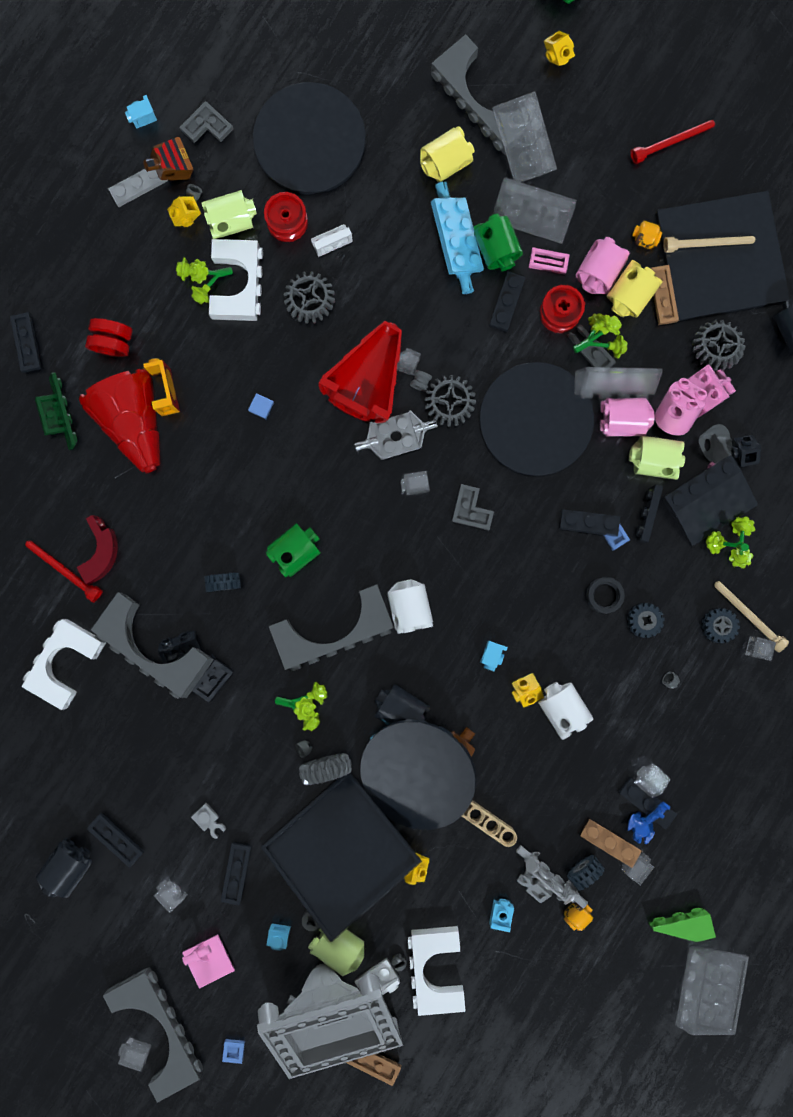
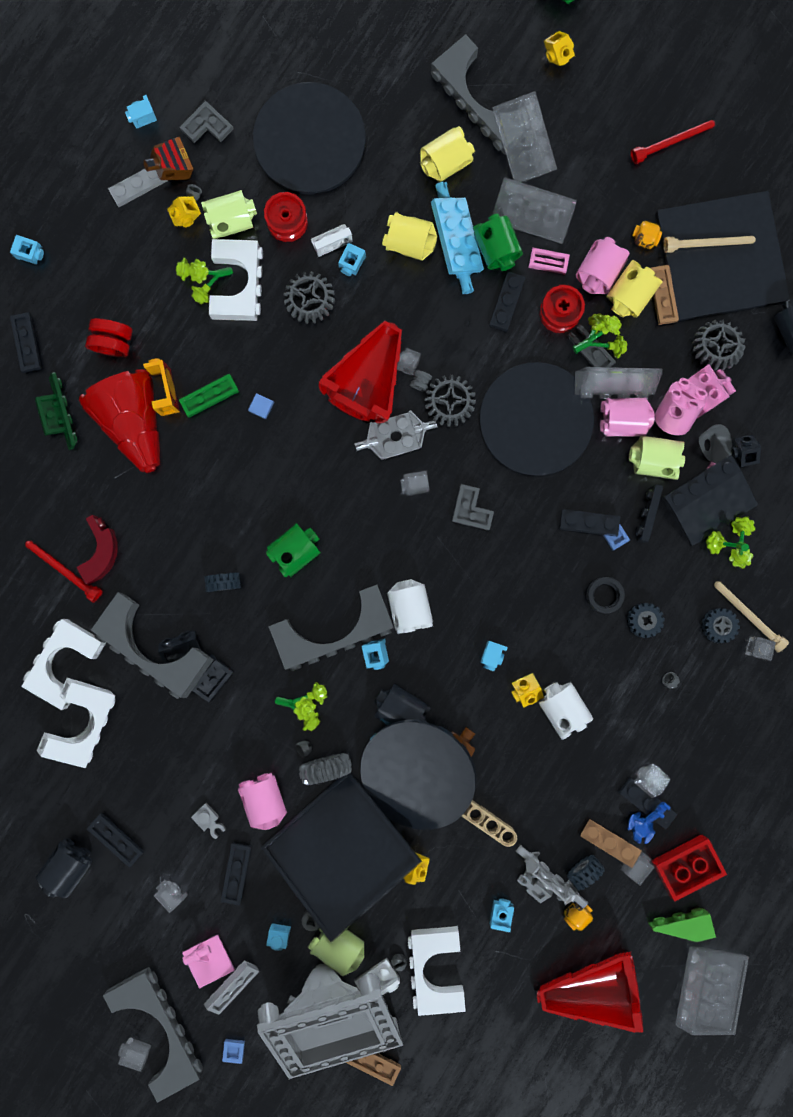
none -> medium azure brick [10,235,44,264]
none -> white arch [37,678,115,768]
none -> green plate [179,373,239,418]
none -> light grey plate [204,960,259,1014]
none -> bright pink cylinder [238,773,287,830]
none -> medium azure brick [338,243,366,276]
none -> medium azure brick [362,638,389,670]
none -> light yellow cylinder [382,212,437,261]
none -> red cone [537,951,643,1033]
none -> red brick [651,834,727,902]

